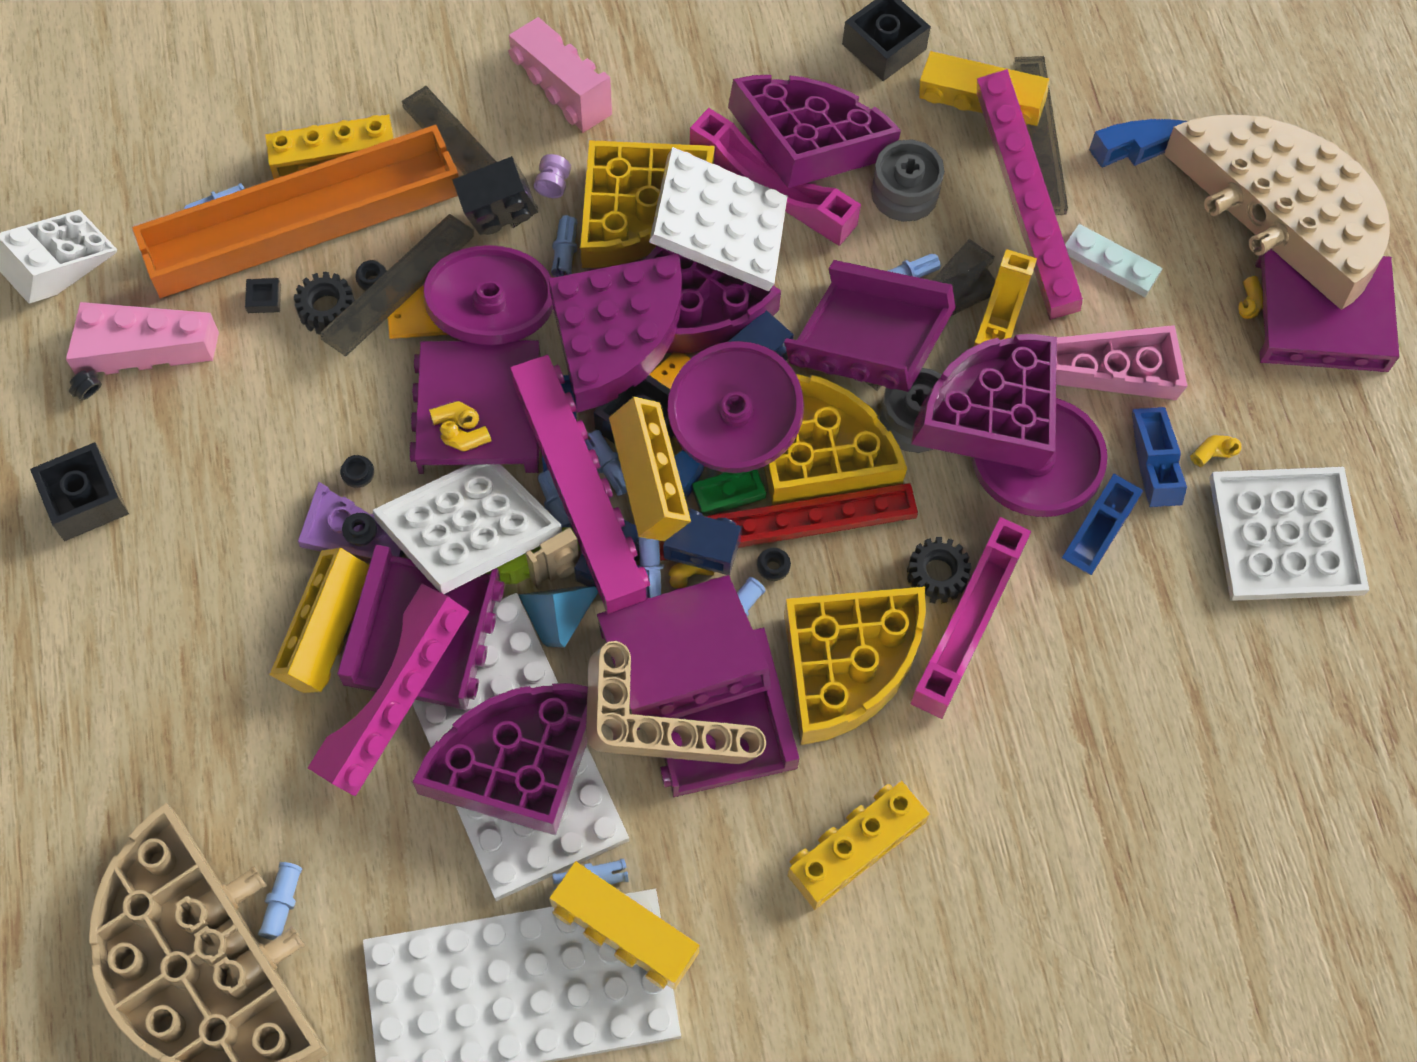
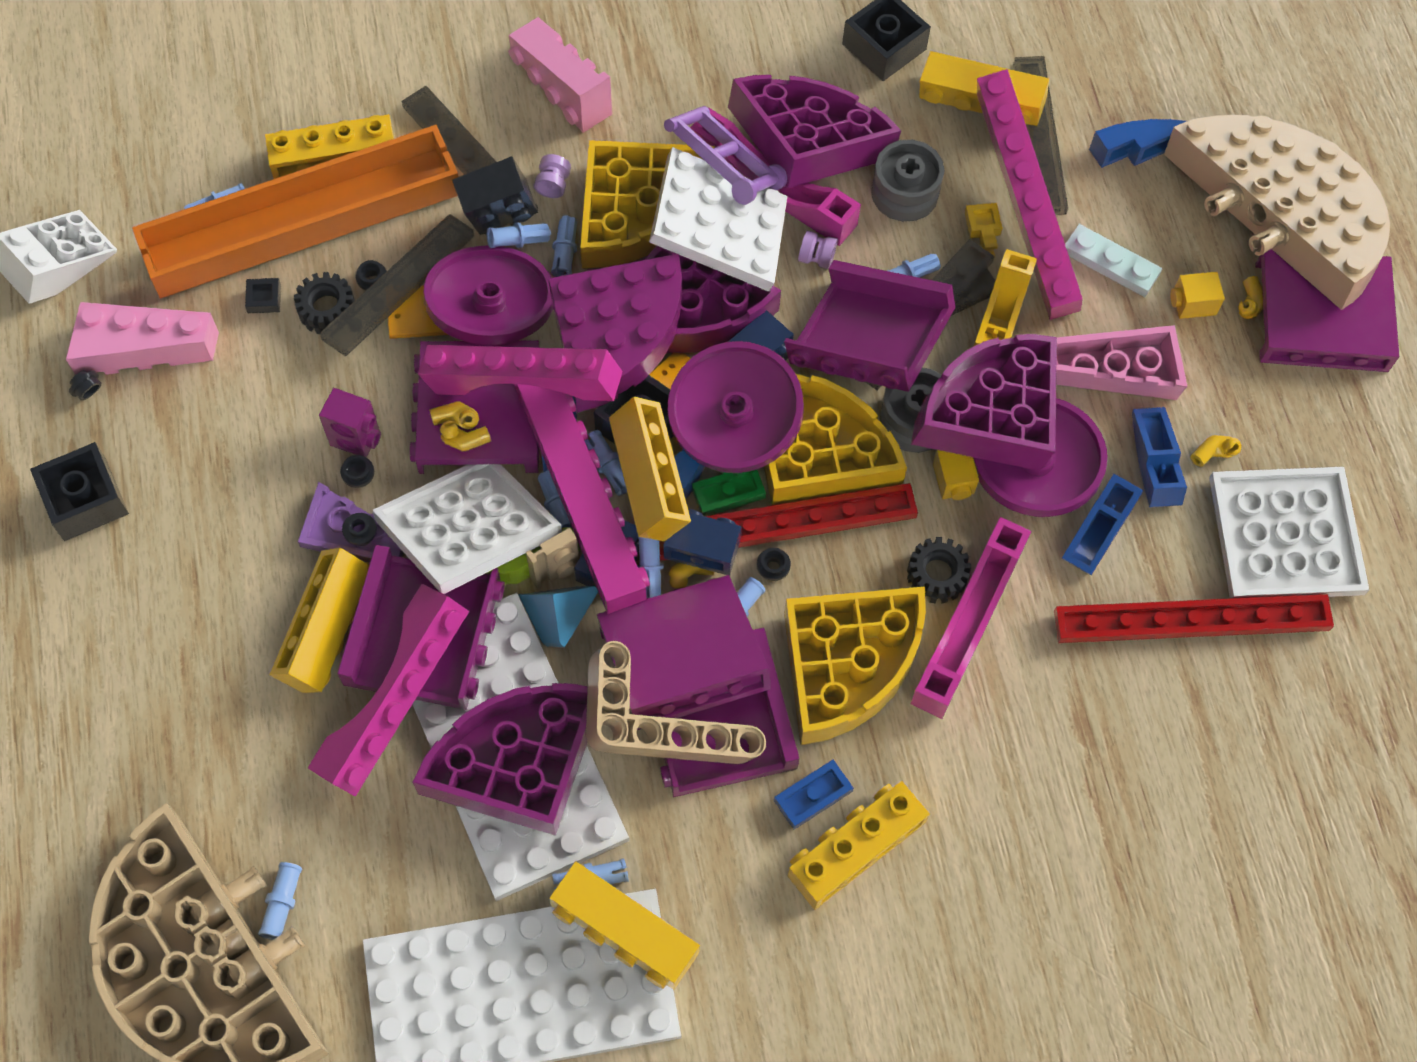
none -> magenta brick [319,387,381,457]
none -> dark pink arch [418,345,623,401]
none -> light blue axle [487,222,551,248]
none -> medium lavender piece [664,106,787,205]
none -> blue plate [774,759,854,830]
none -> lavender wheel [798,230,838,269]
none -> yellow brick [933,450,979,500]
none -> yellow plate [965,203,1003,260]
none -> red plate [1054,594,1334,643]
none -> yellow brick [1170,271,1225,319]

